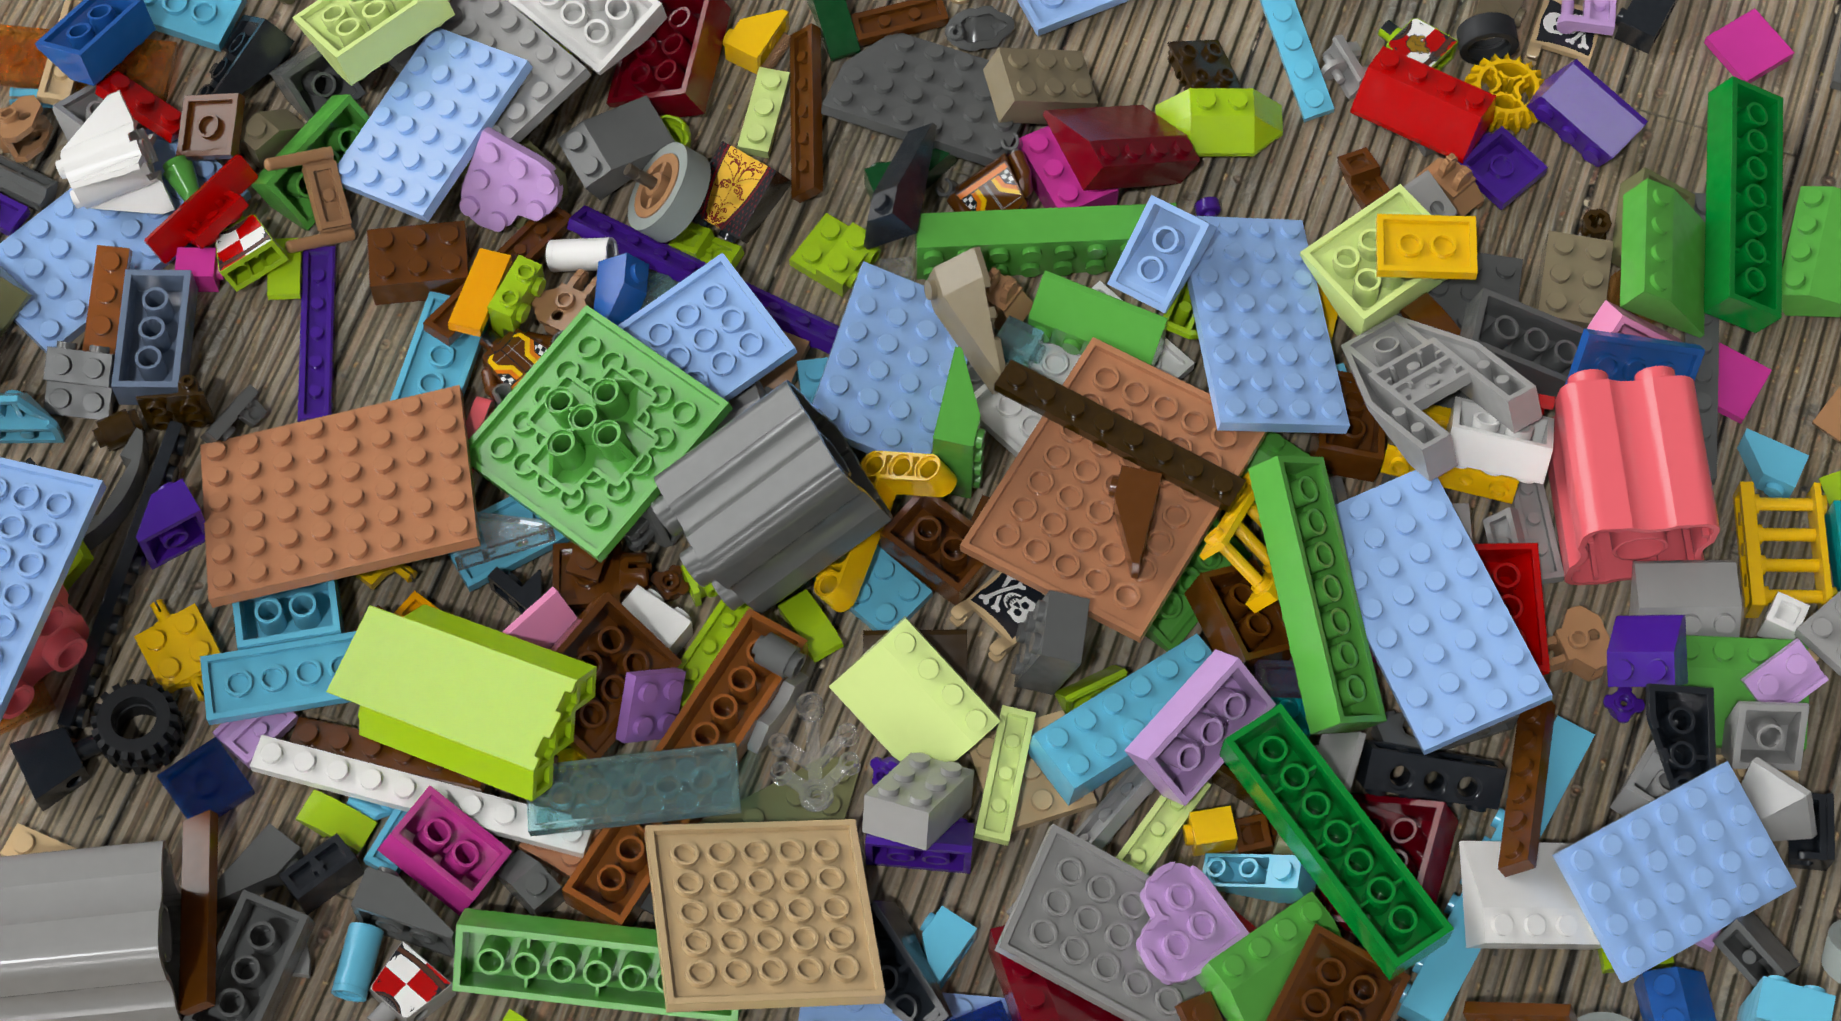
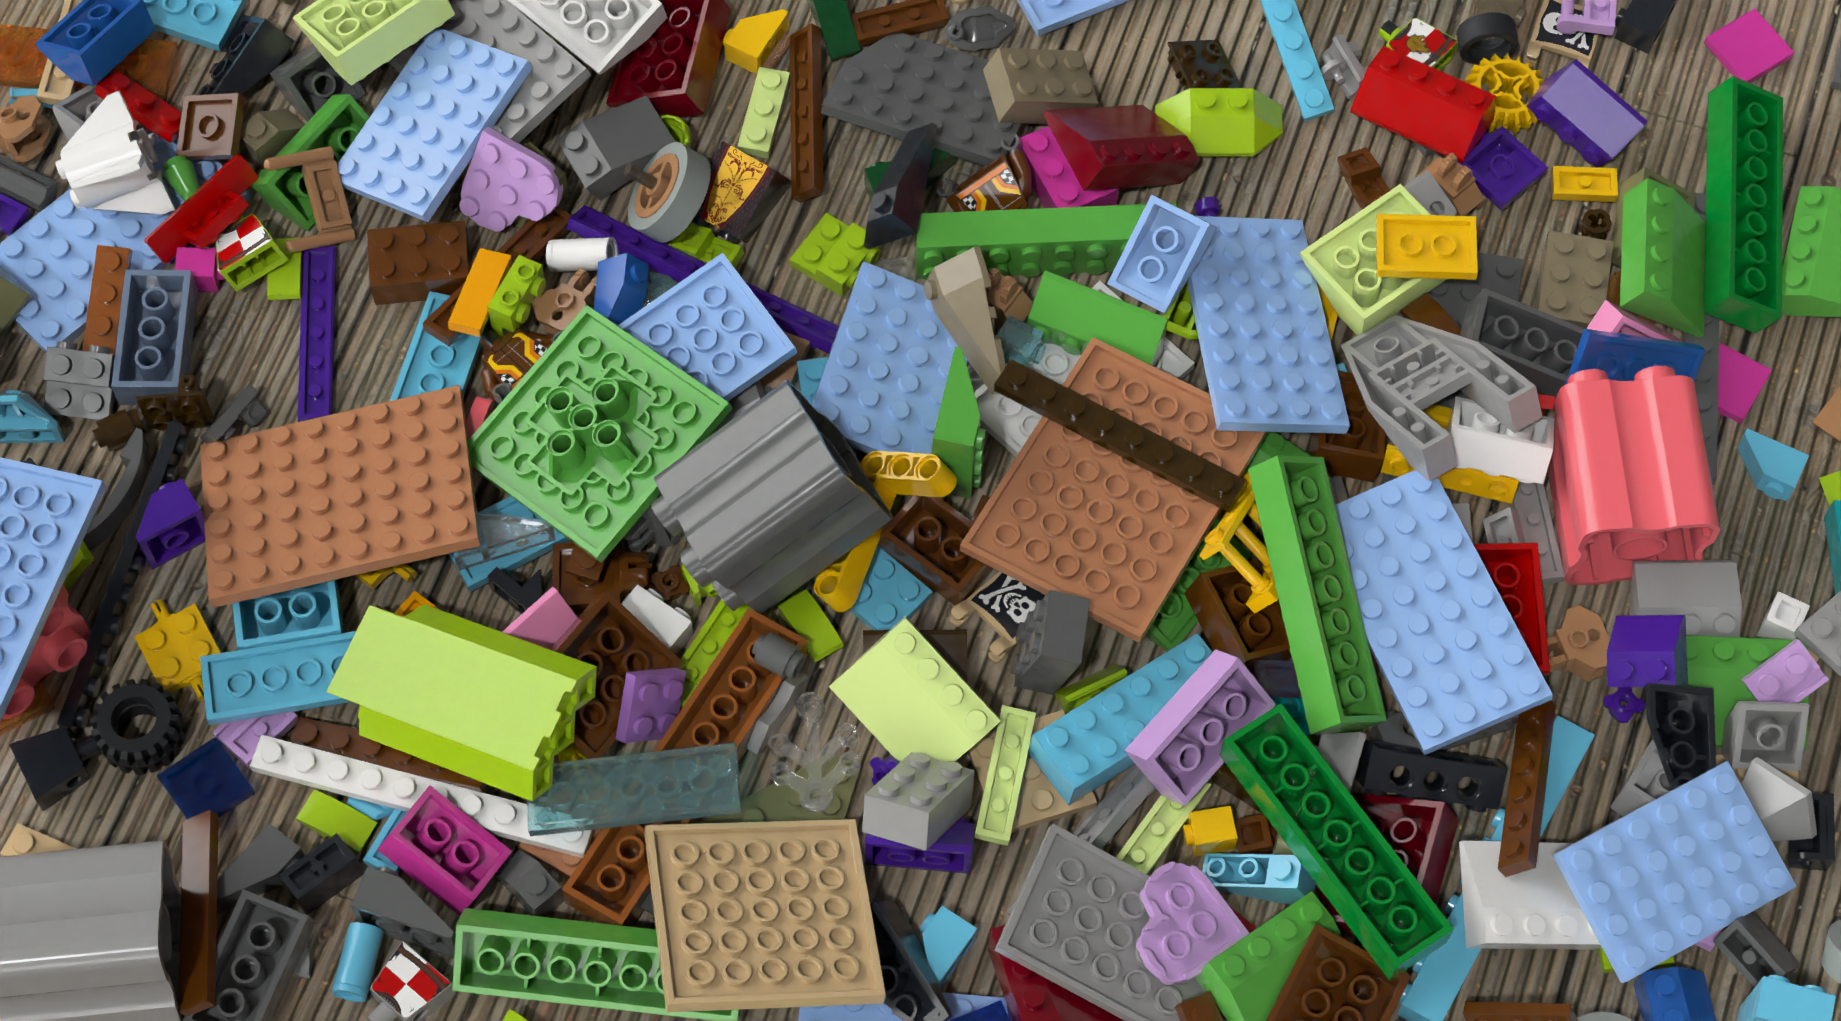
reddish brown slope [1109,465,1162,579] -> none
yellow fence [1733,481,1837,618] -> none
none -> yellow plate [1551,166,1618,202]

